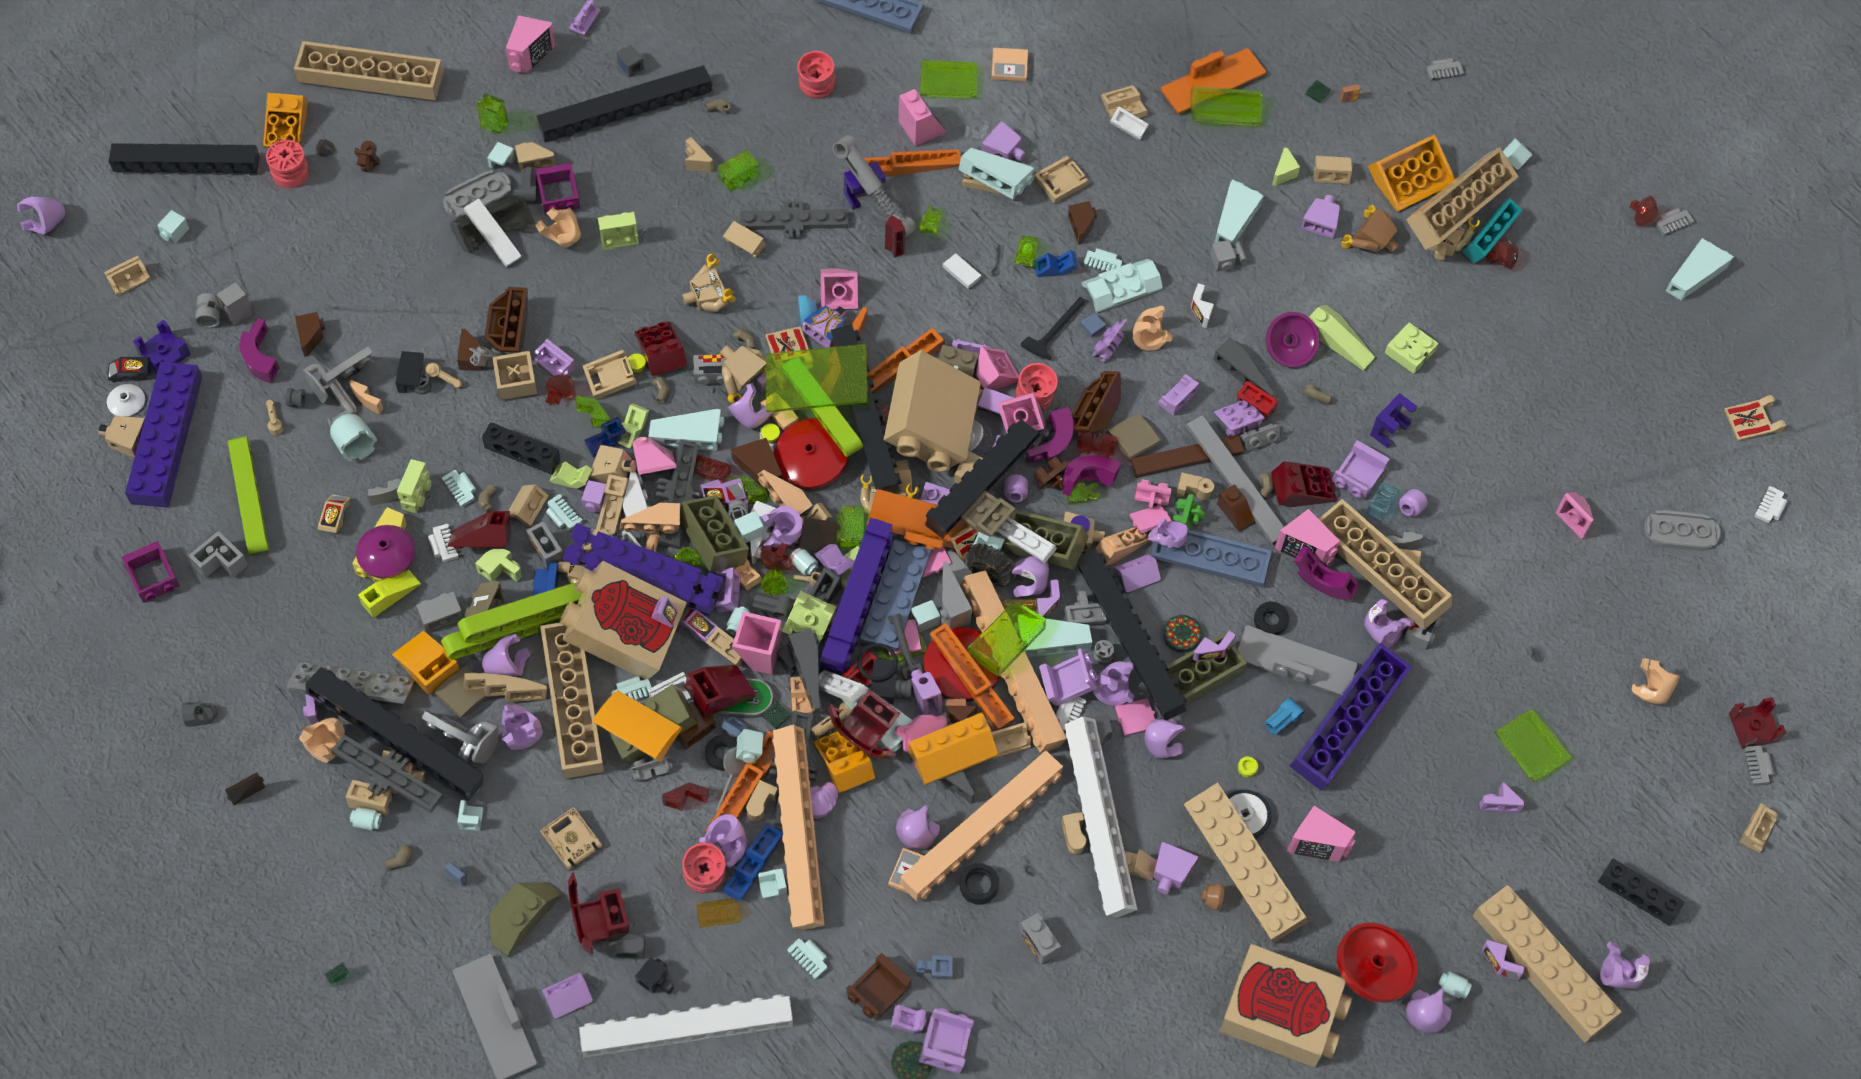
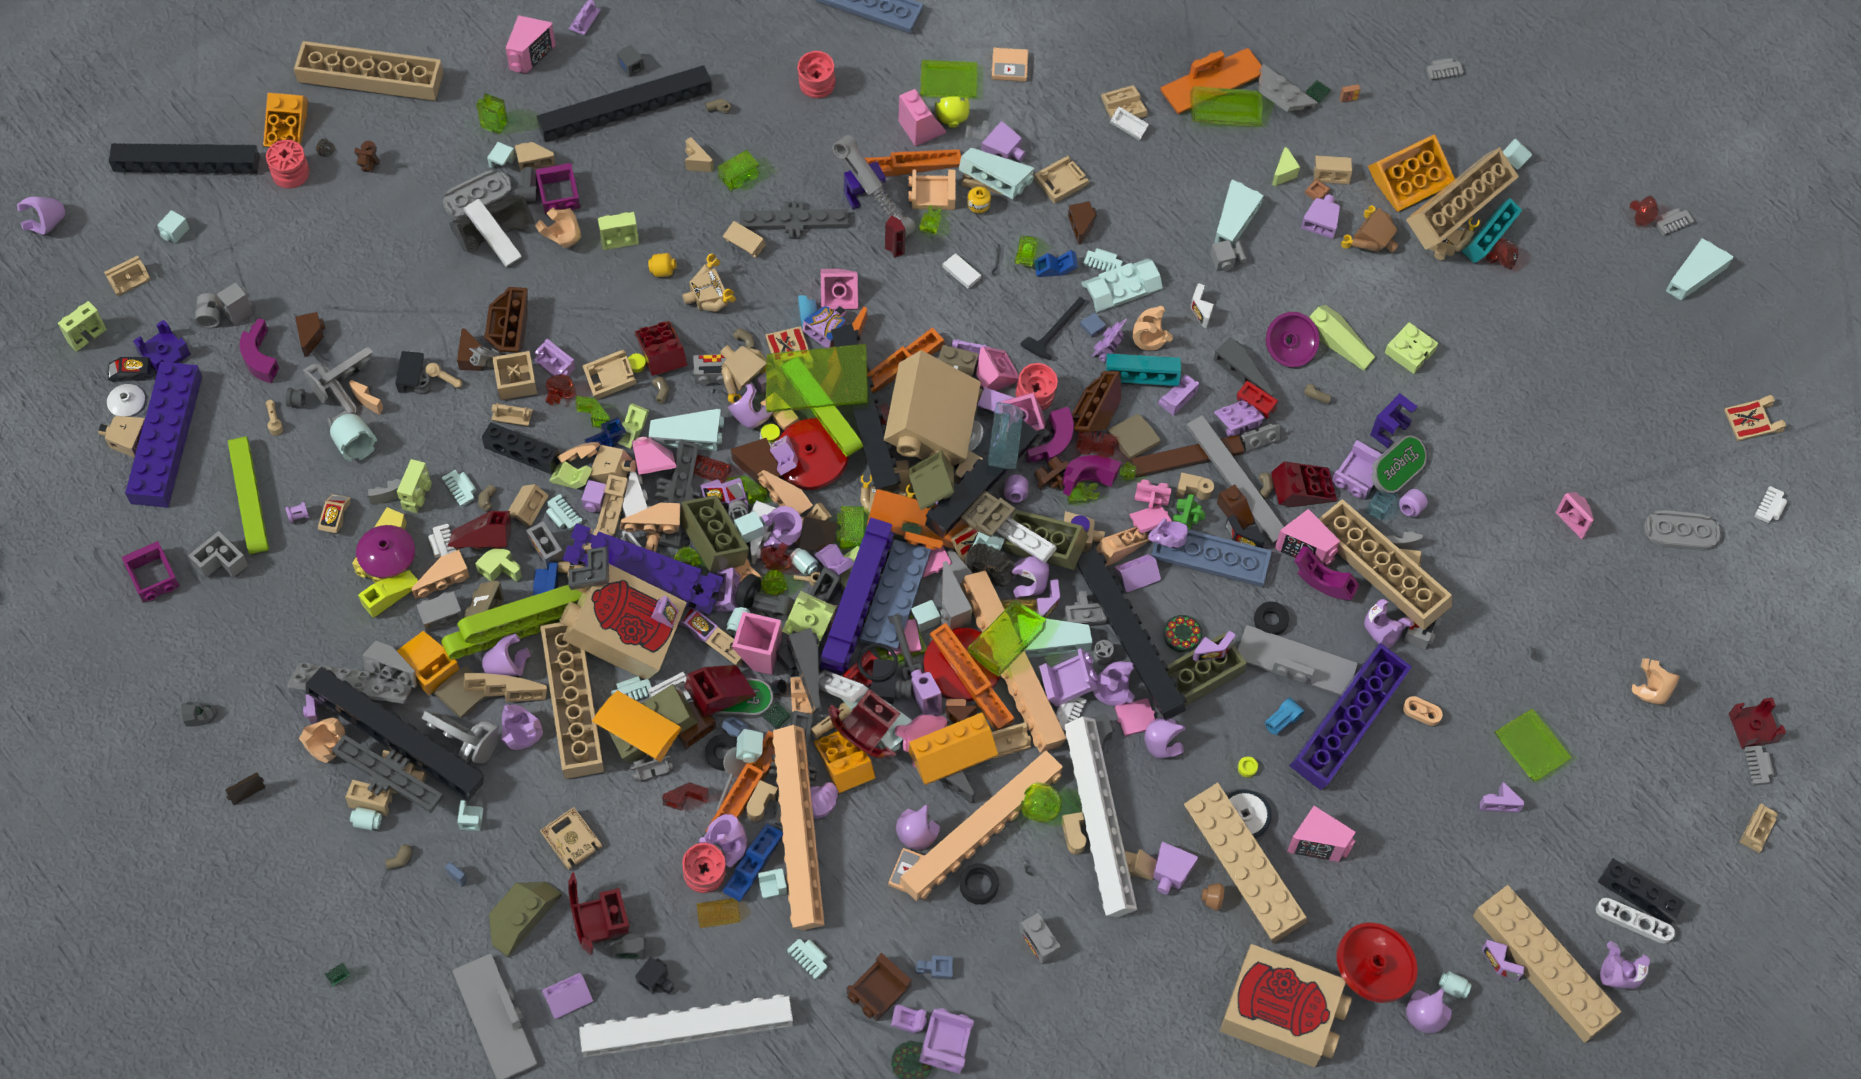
none -> yellowish green piece [58,301,107,352]
none -> lavender bush [285,502,309,523]
none -> light grey slope [362,641,417,688]
none -> light nougat slope [411,550,470,599]
none -> tan hinge [491,403,533,426]
none -> light nougat slope [558,442,600,463]
none -> dark grey tile [569,546,609,590]
none -> yellow head [648,253,677,277]
none -> black tyre [735,574,762,609]
none -> lavender slope [770,435,798,475]
none -> black hinge [771,679,788,696]
none -> clear green tile [901,520,922,535]
none -> light nougat panel [908,170,955,210]
none -> olive slope [909,450,954,510]
none -> neon yellow cylinder [935,97,970,128]
none -> yellow head [967,186,991,213]
none -> clear light blue piece [988,402,1023,469]
none -> clear neon green cylinder [1021,782,1063,823]
none -> teal brick [1105,353,1181,386]
none -> clear neon green plate [1121,462,1136,481]
none -> black slope [1225,515,1265,548]
none -> light grey wing [1259,64,1318,112]
none -> nougat tile [1305,179,1330,200]
none -> green tile [1371,435,1427,494]
none -> light nougat plate [1403,696,1443,726]
none -> white beam [1596,898,1675,944]

